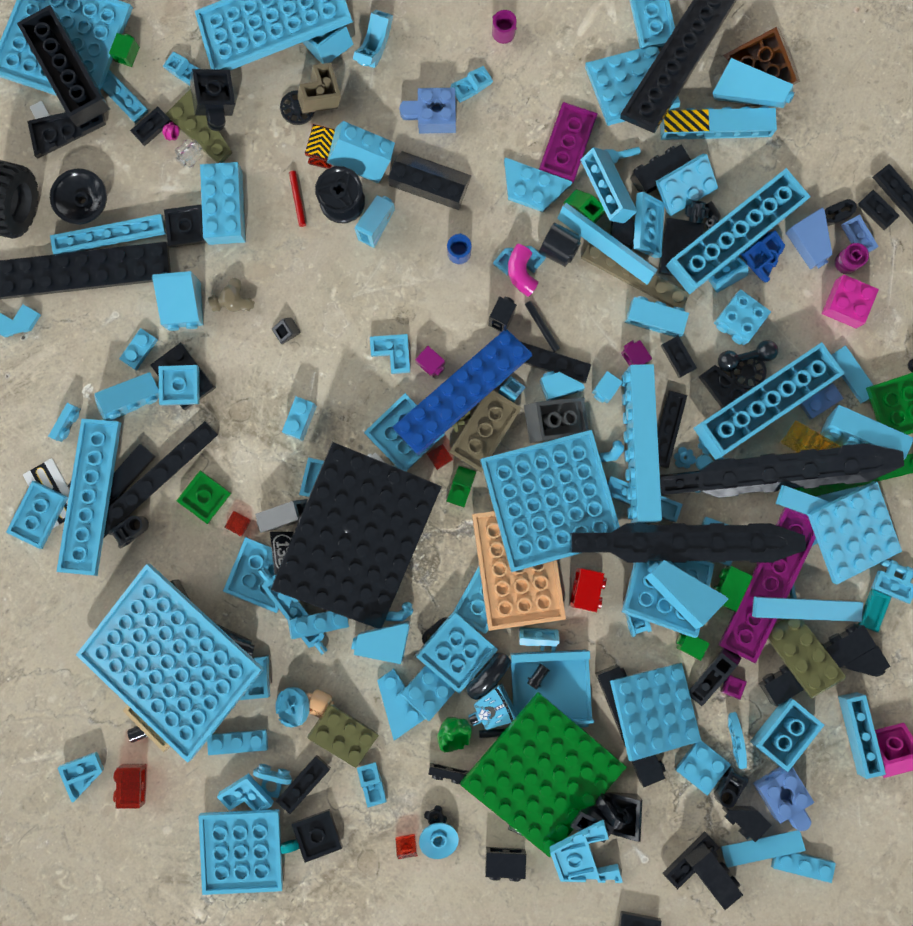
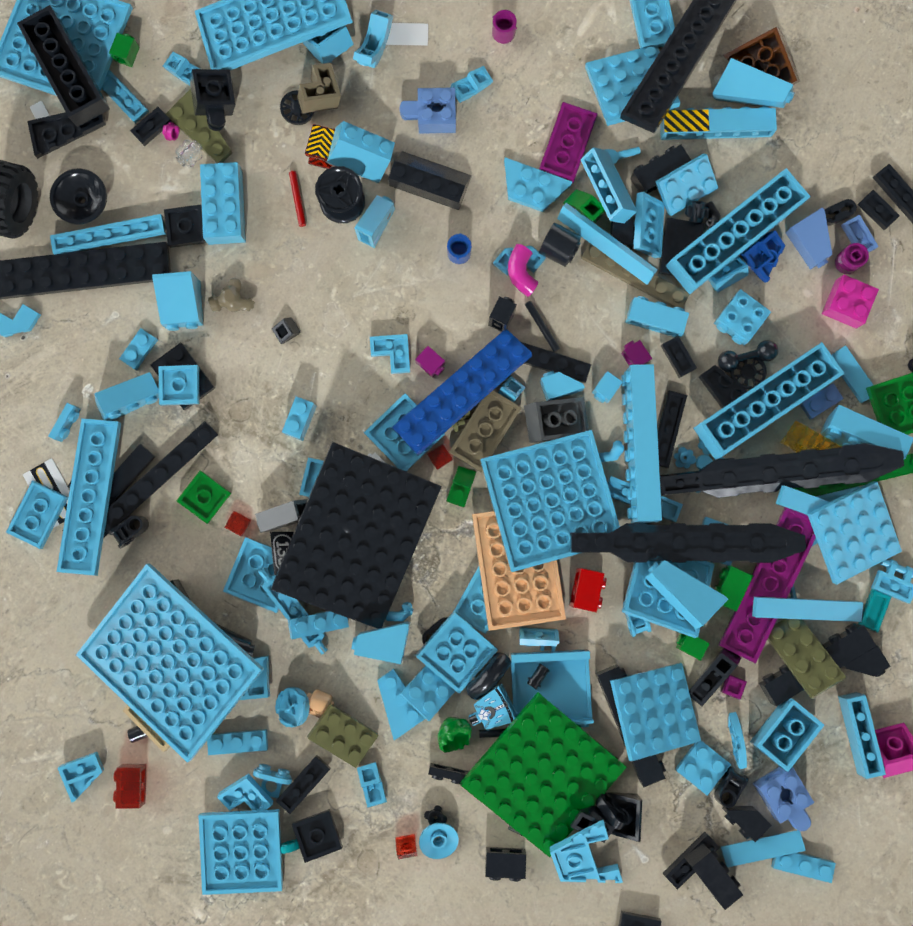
none -> white sticker [386,23,428,46]

